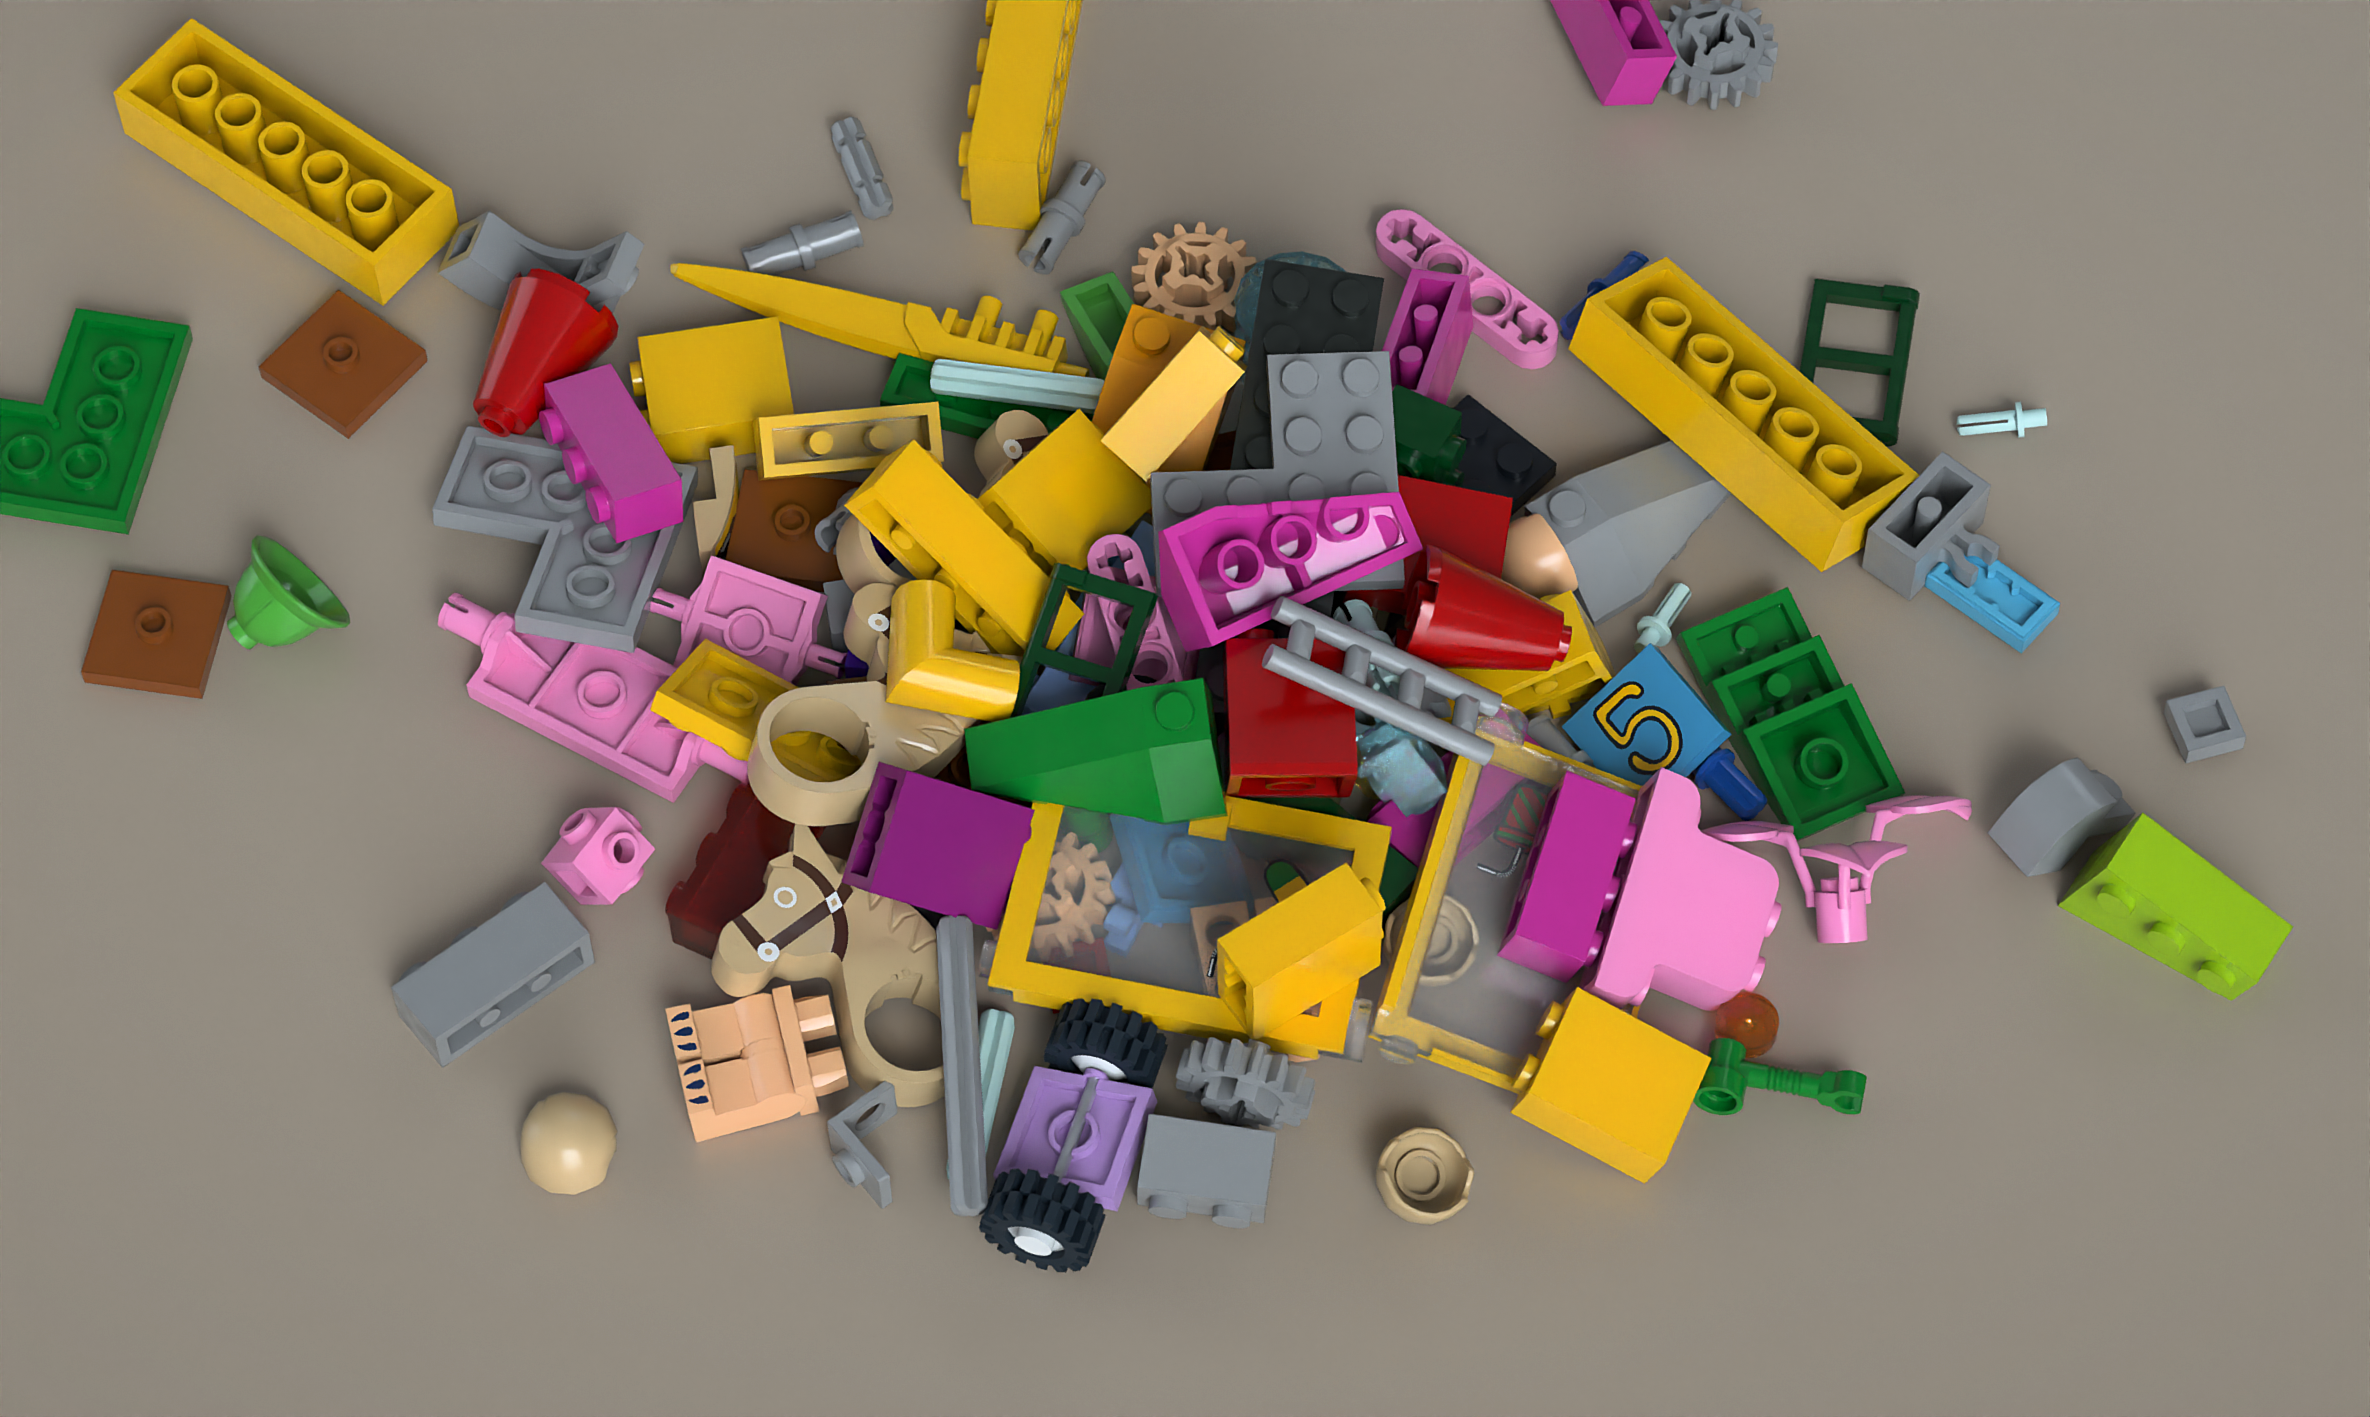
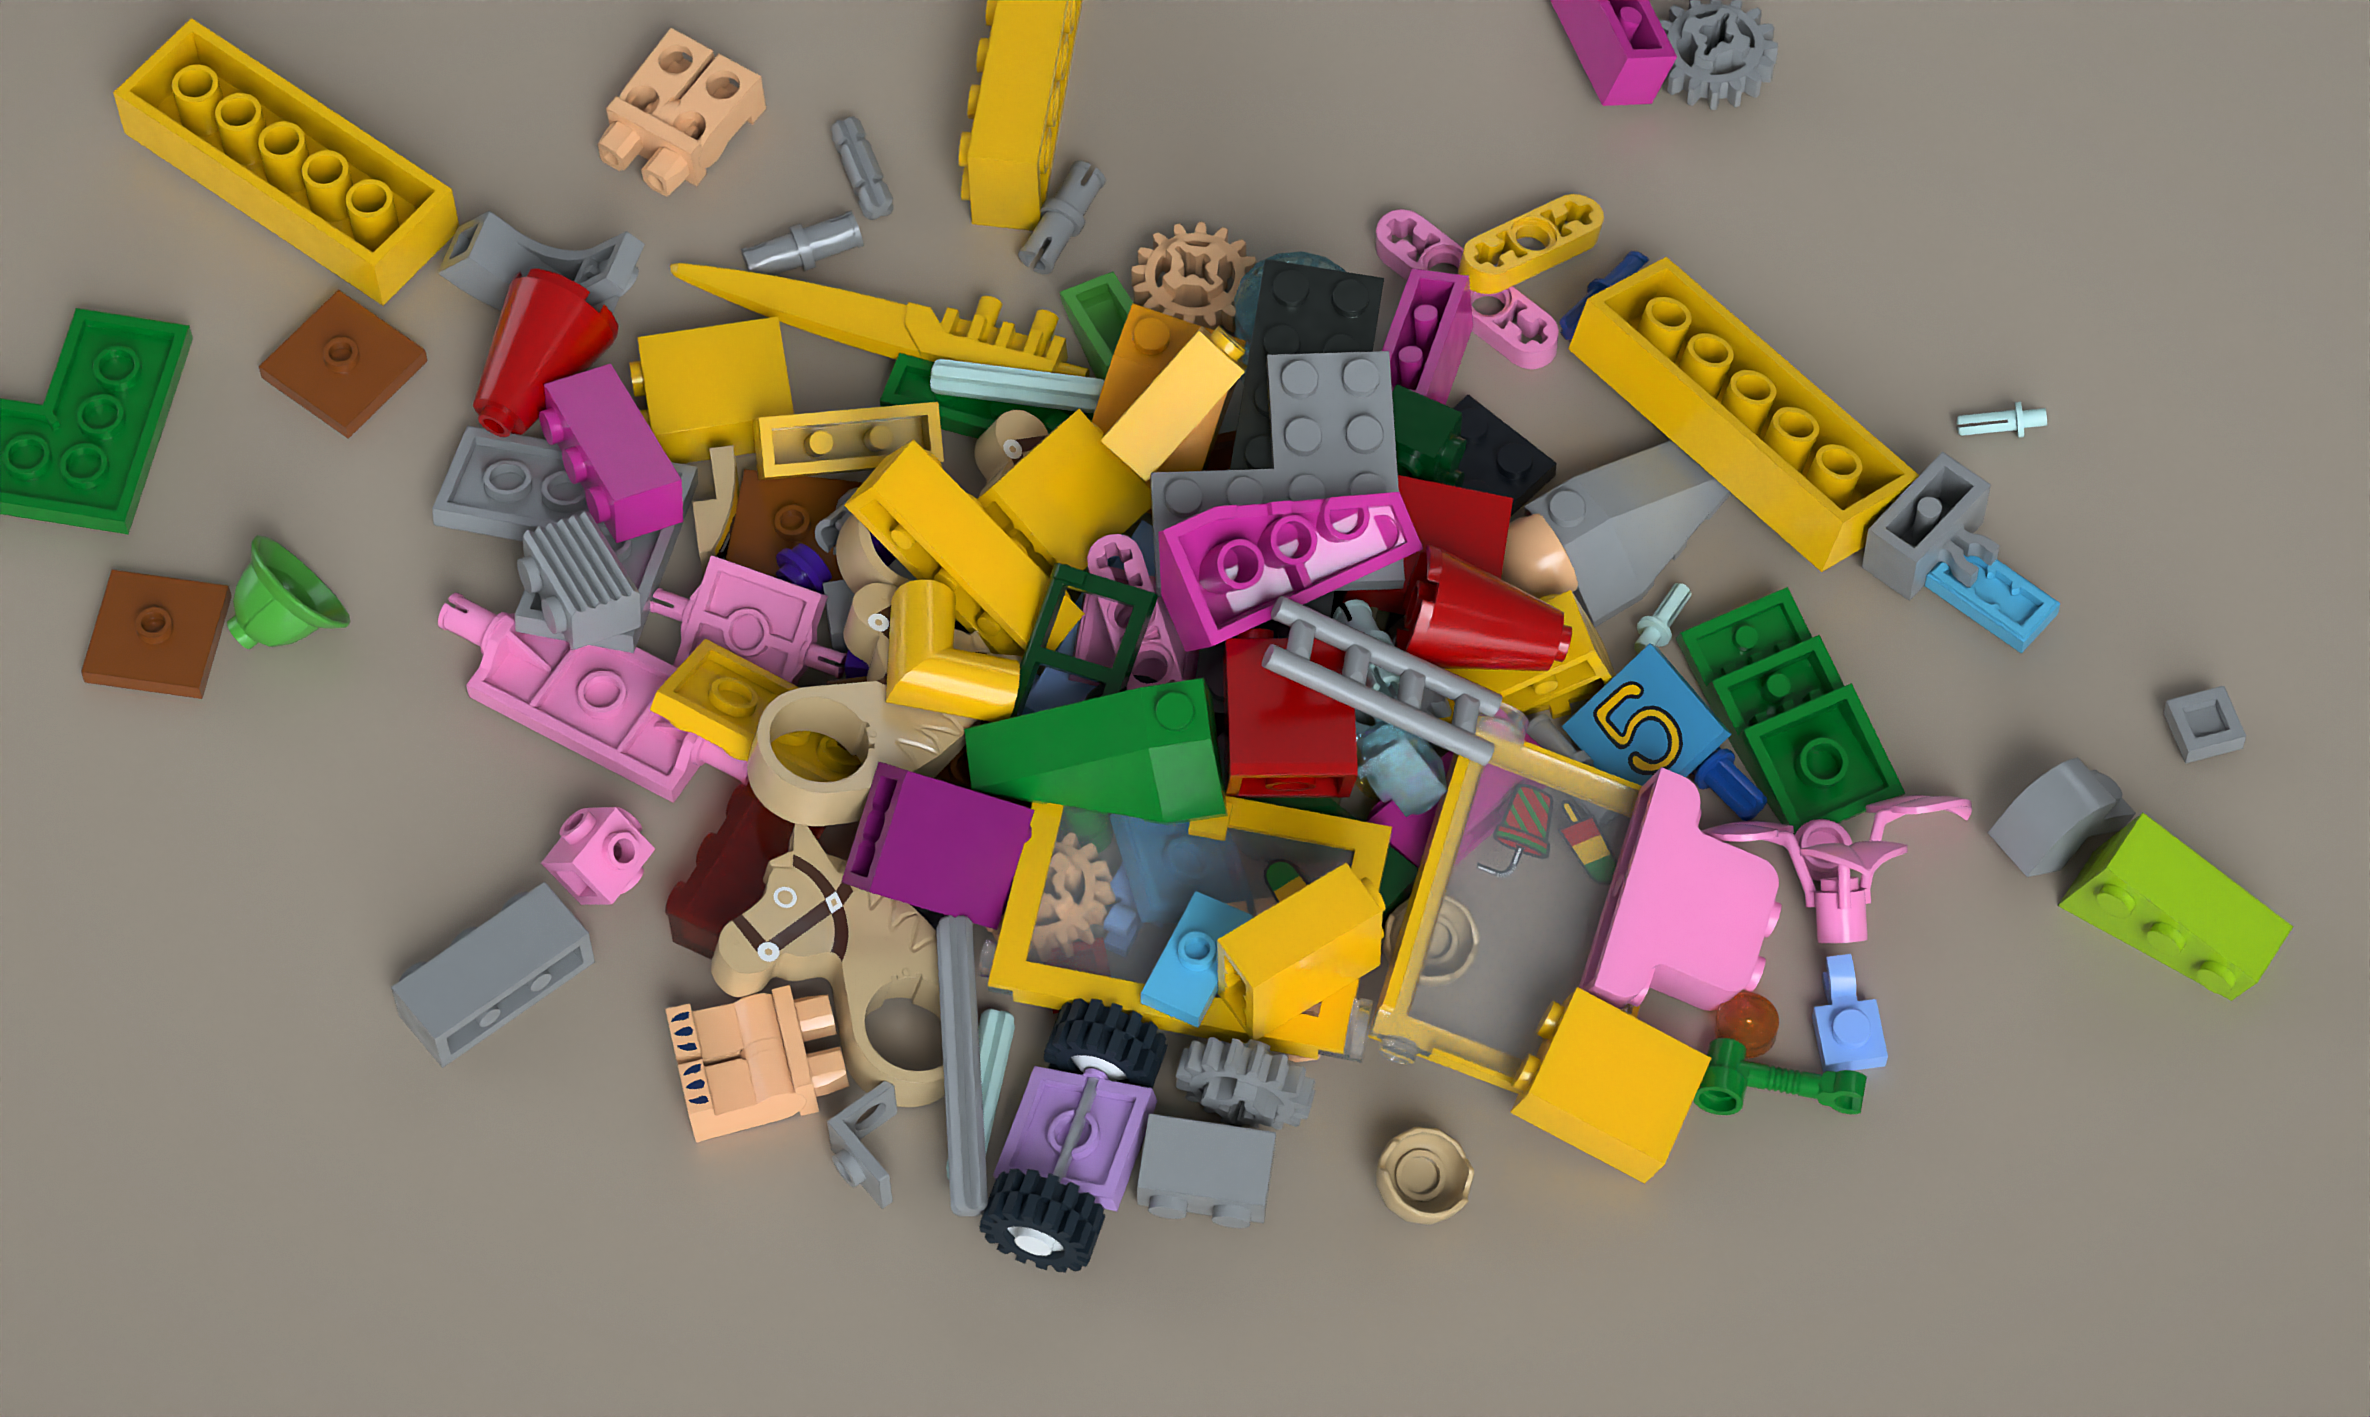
tan hair [520,1092,618,1195] -> none
dark pink brick [1497,771,1637,983] -> none
dark green window [1800,279,1920,447] -> none
none -> light grey brick [517,511,641,650]
none -> light nougat hips [598,28,766,197]
none -> dark purple plate [776,543,832,594]
none -> medium azure plate [1141,891,1253,1028]
none -> yellow beam [1458,194,1604,294]
none -> bright pink plate [1795,819,1853,881]
none -> light blue plate [1812,954,1888,1073]

